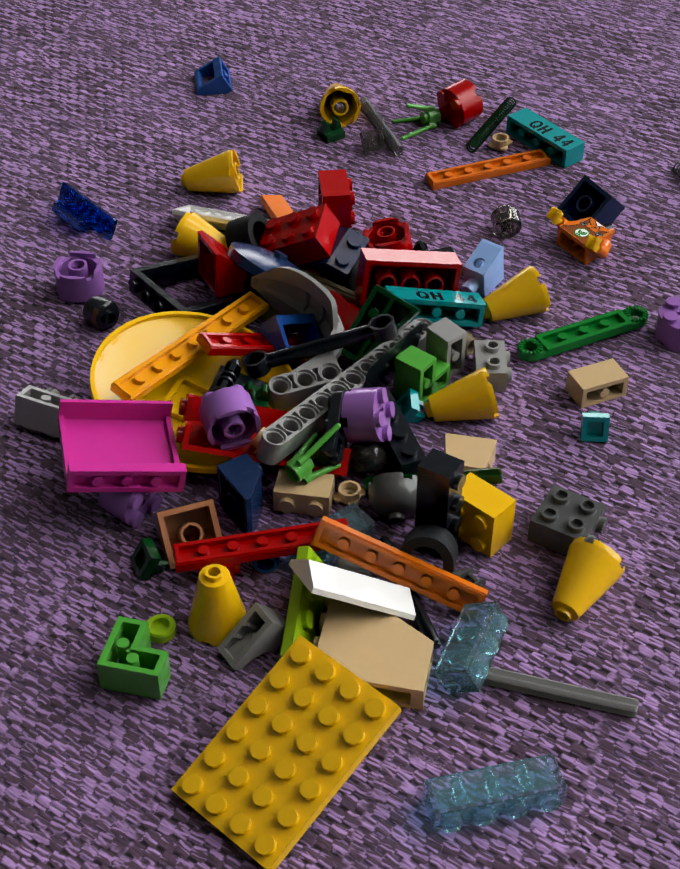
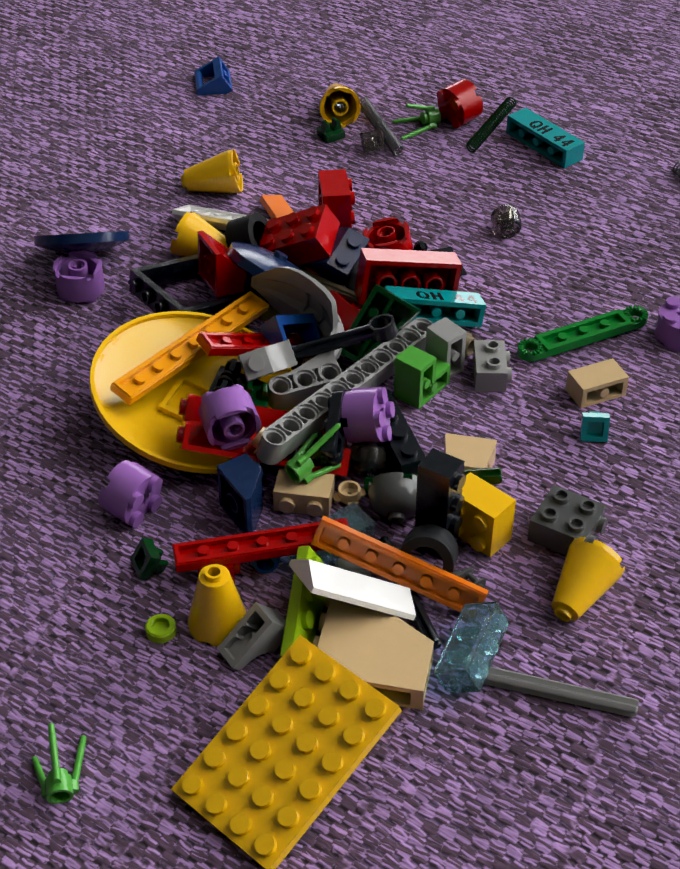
light grey brick [14,385,82,438] -> none
clear blue bracket [51,182,118,240] -> none
dark pink panel [57,399,187,492] -> none
black head [83,295,120,331] -> none
bright green brick [97,616,171,700] -> none
nougat slope [152,499,222,570] -> none
black sticker [363,318,426,388] -> none
teal tile [396,388,426,423] -> none
clear light blue brick [422,753,567,833] -> none
orange tile [424,149,551,190] -> none
yellow cone [424,367,499,422] -> none
light blue torso [460,239,504,297] -> none
yellow cone [483,266,551,322] -> none
tan plate [488,133,512,151] -> none
torso [546,207,615,265] -> none
dark blue slope [558,175,625,225] -> none
none -> bright green plant [32,723,87,804]
none -> dark blue dish [34,231,130,253]
none -> light grey arch [238,339,298,382]

